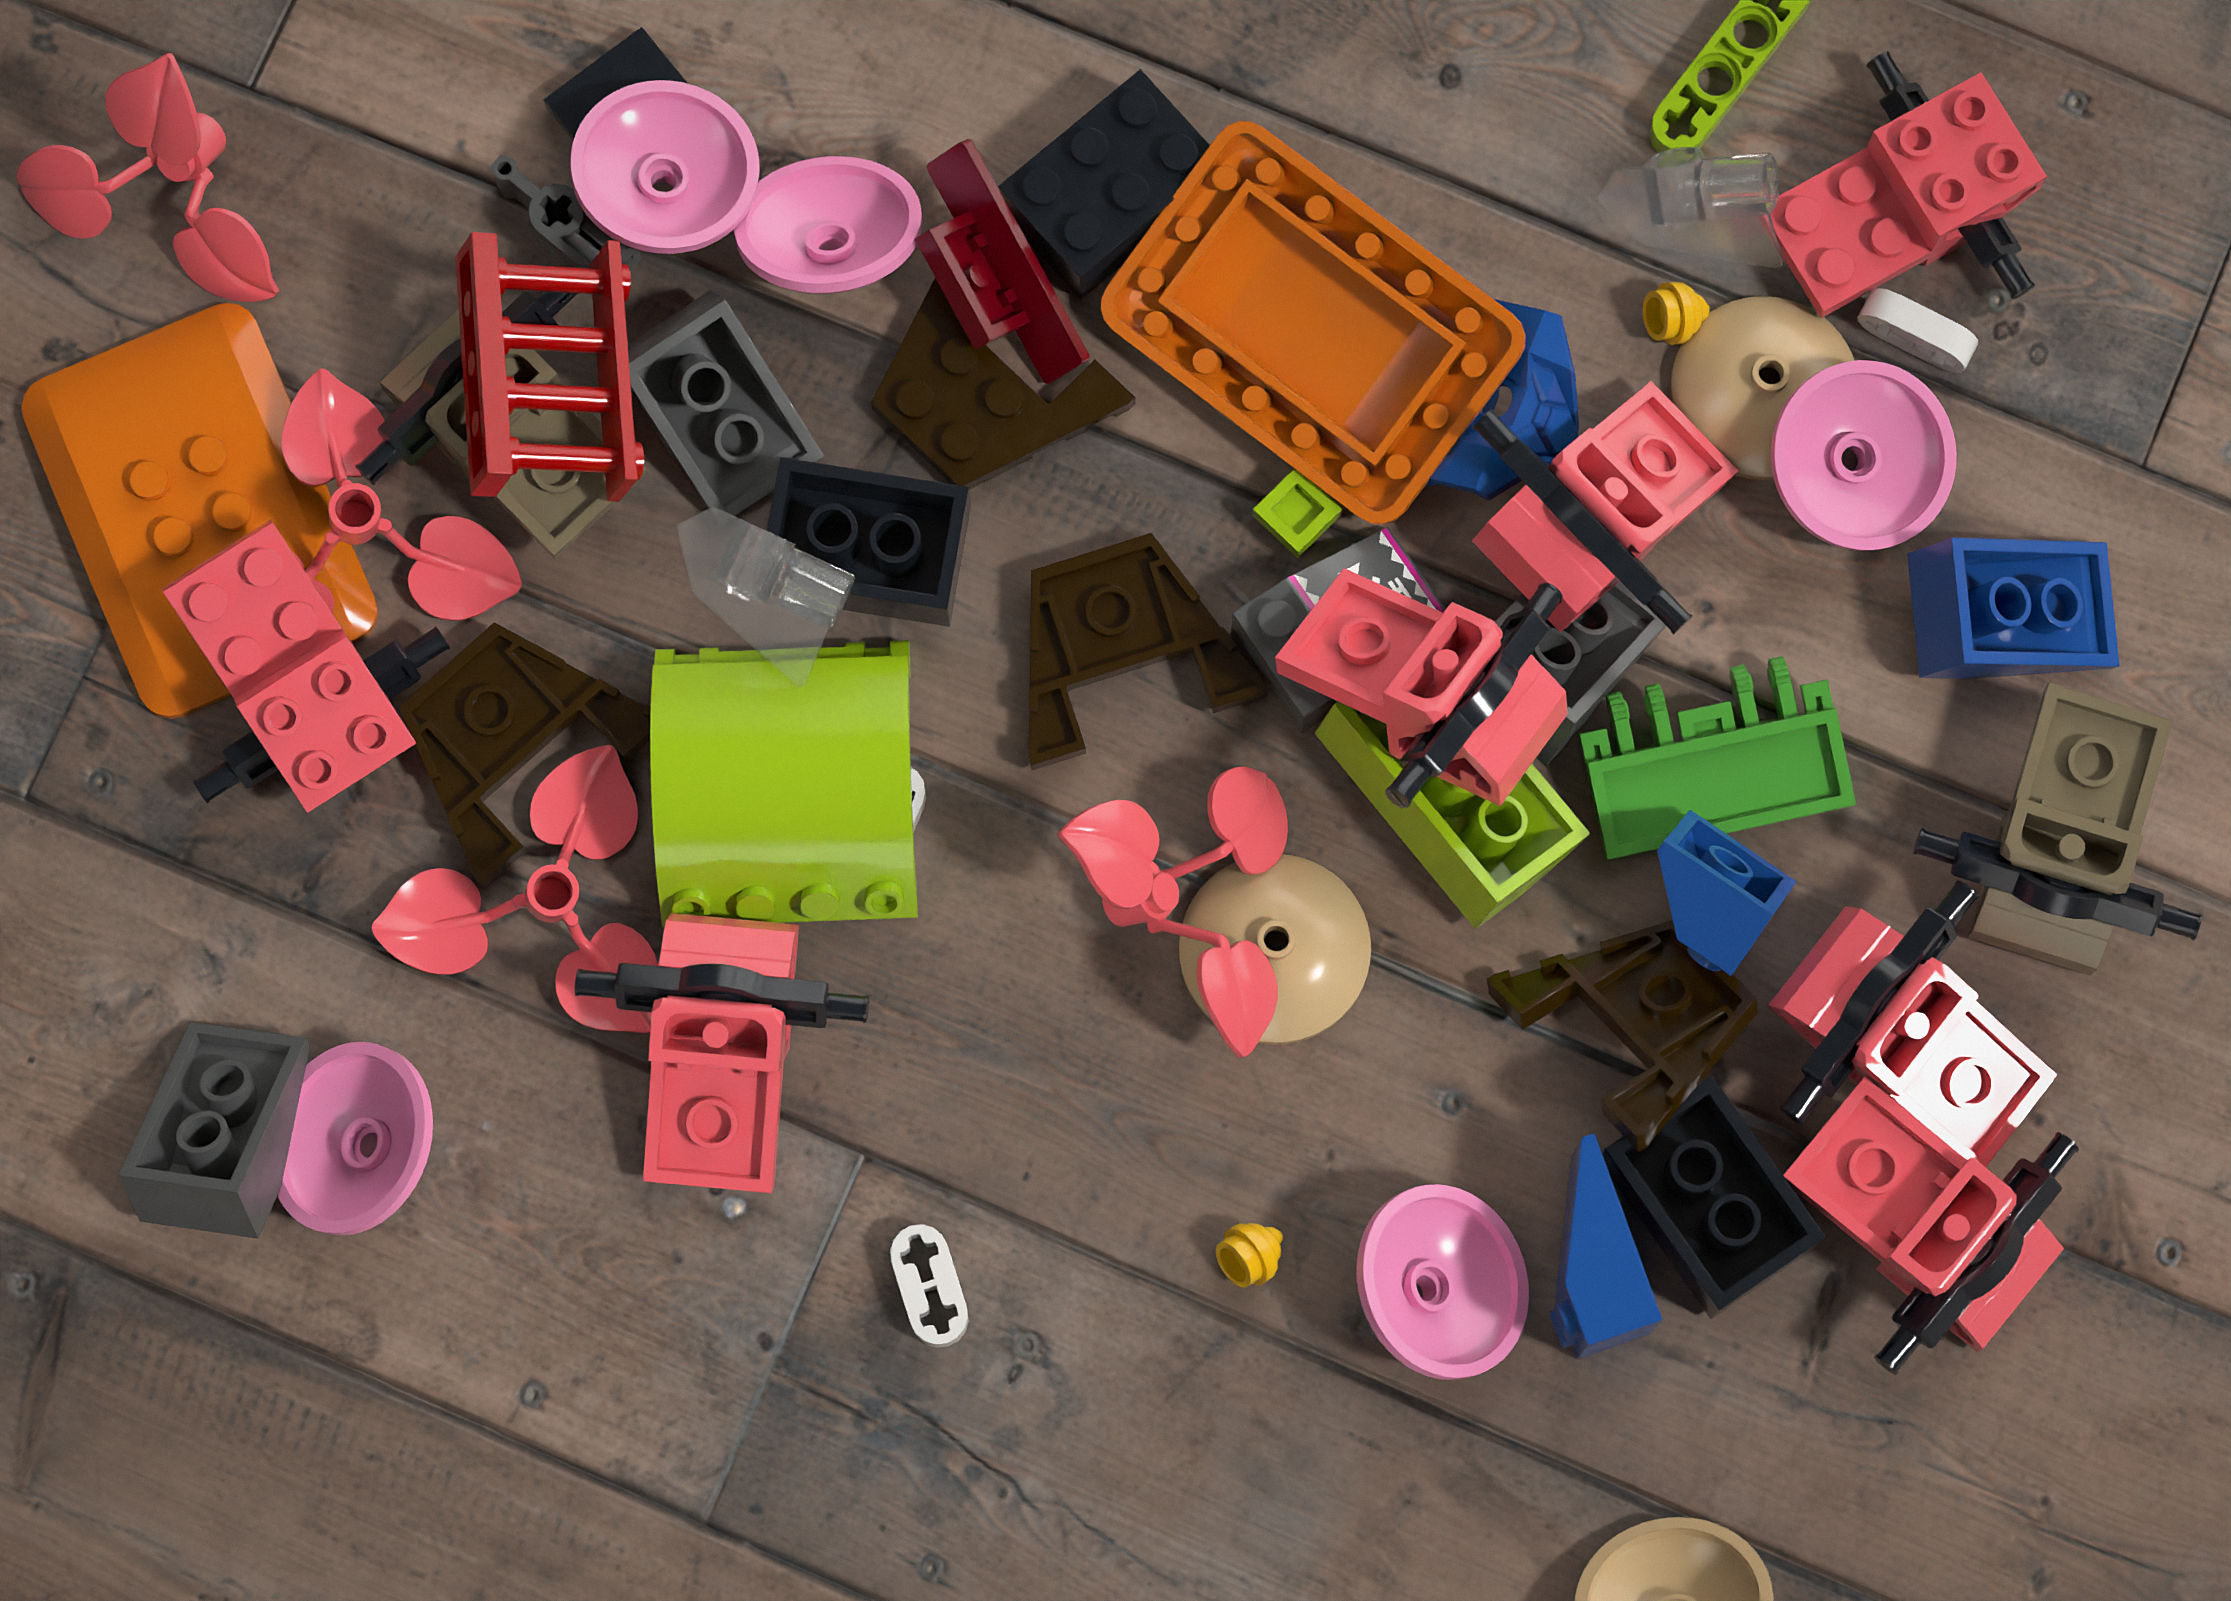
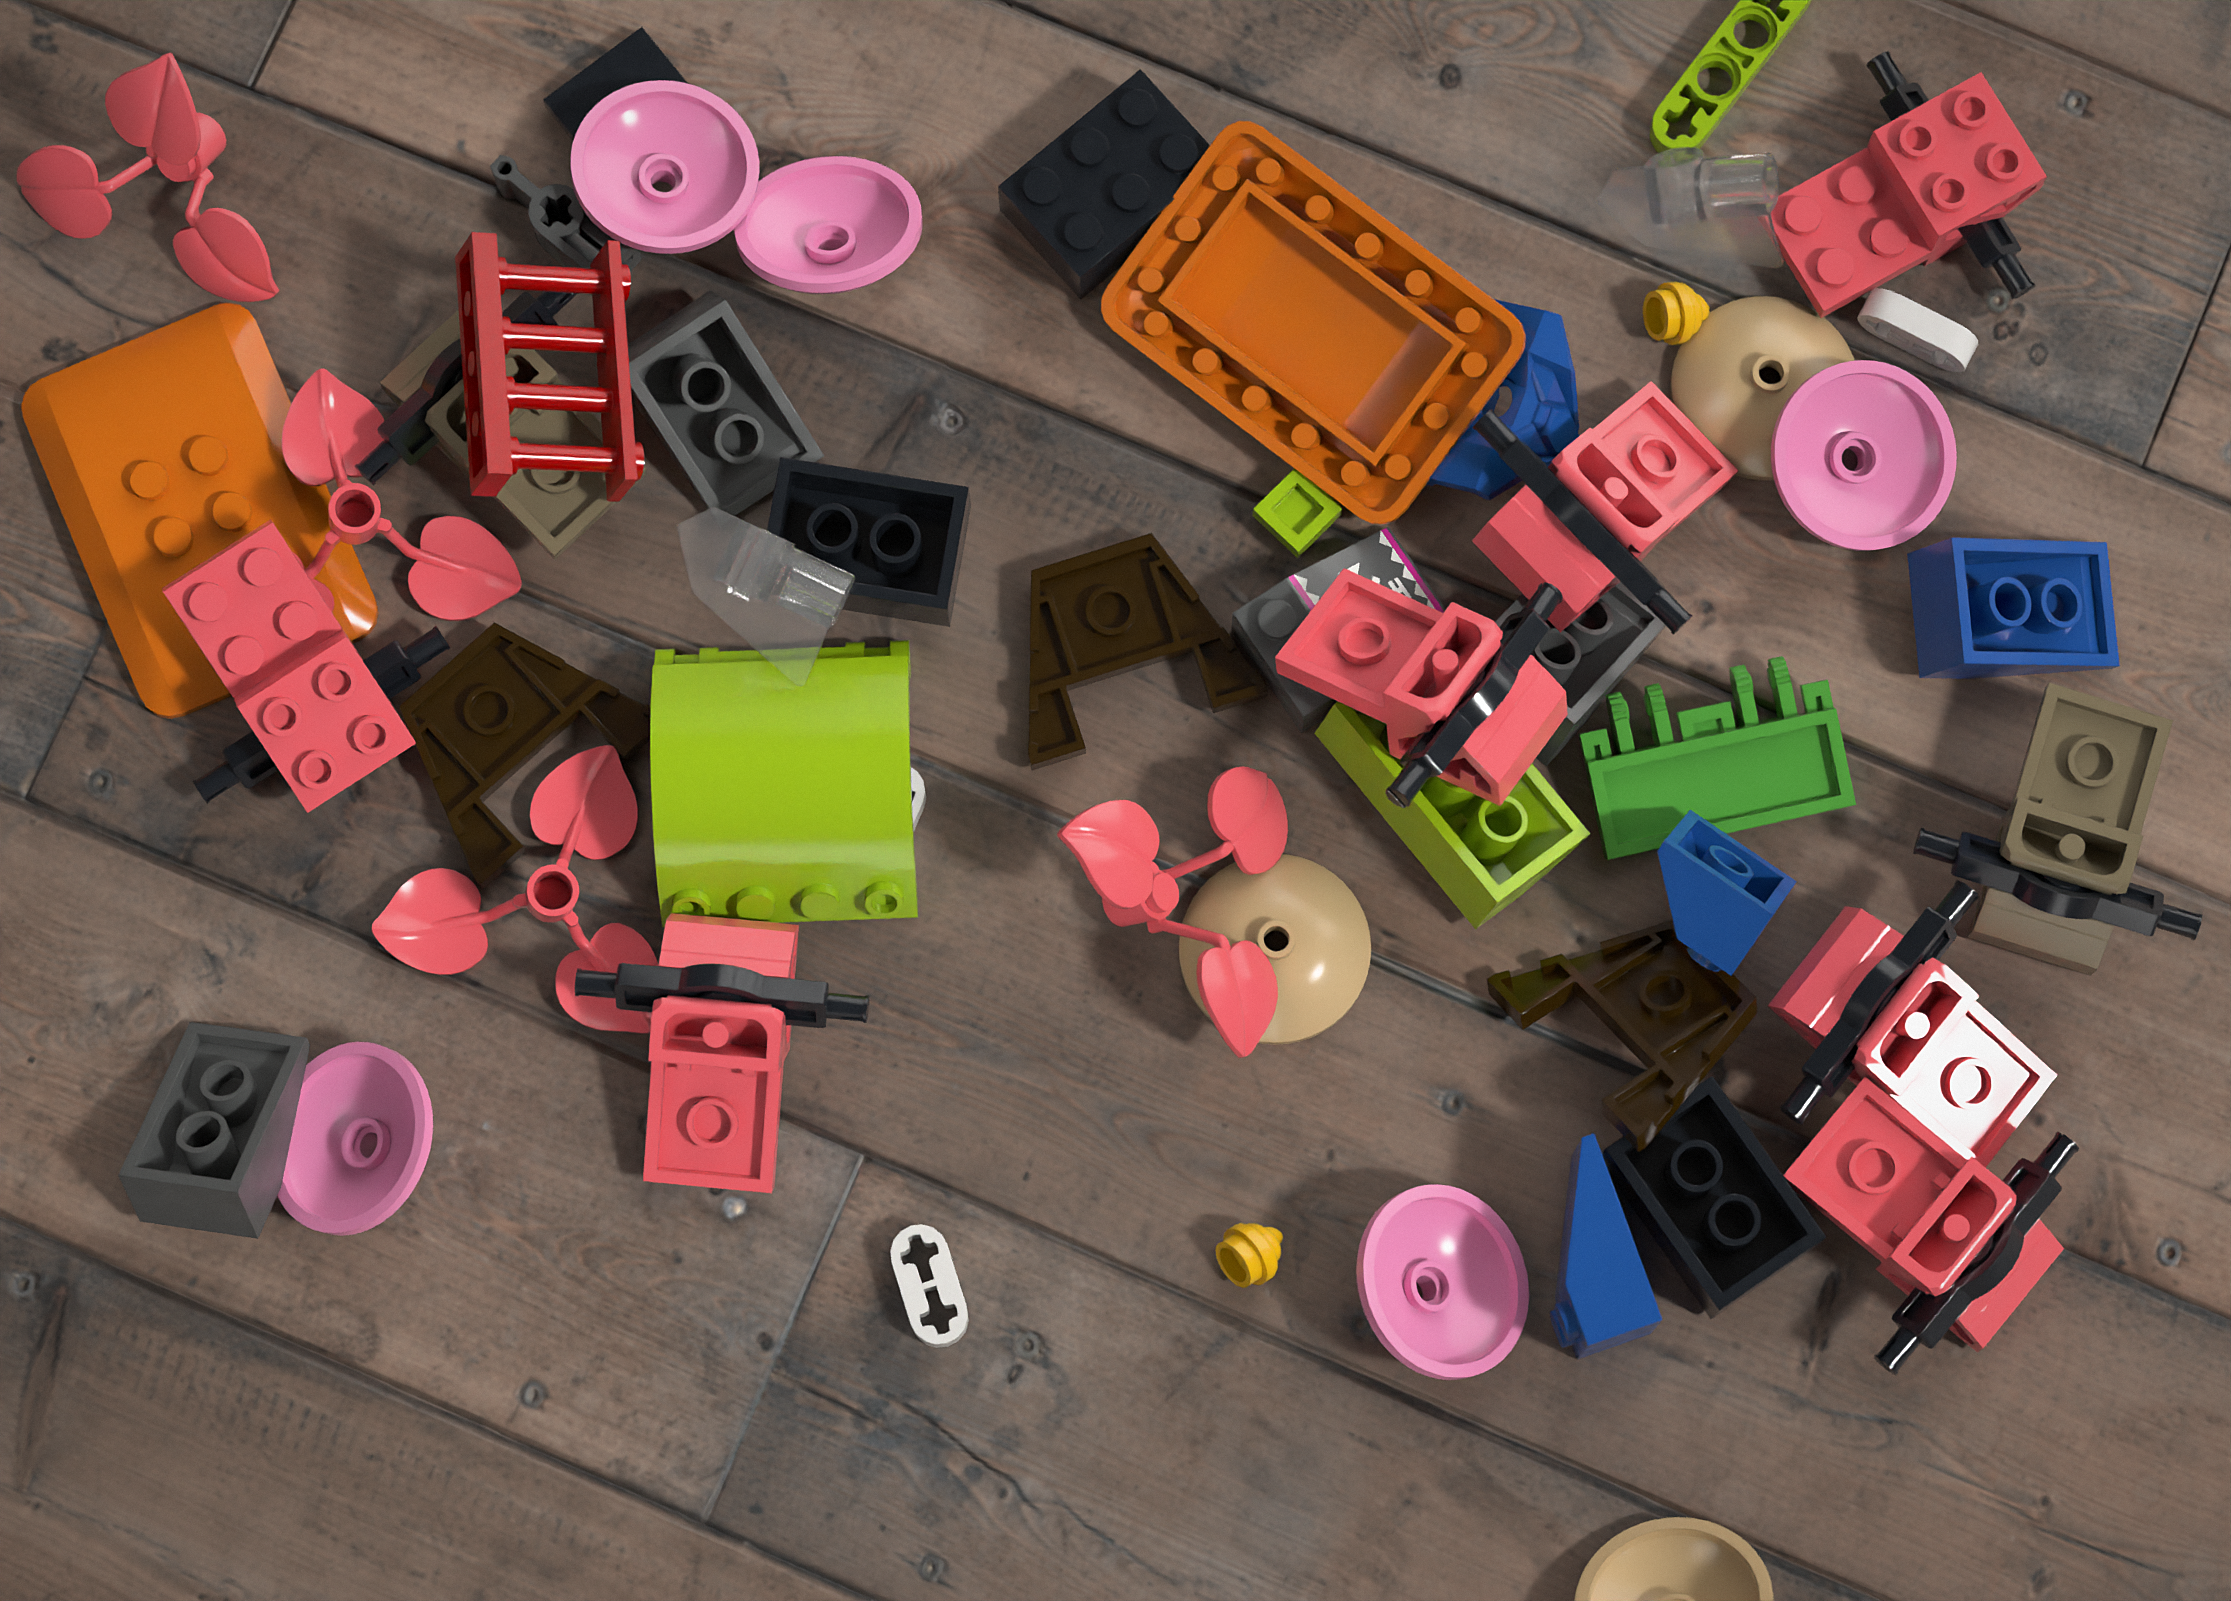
dark brown wing [871,278,1135,490] -> none
dark red bracket [914,139,1090,384] -> none

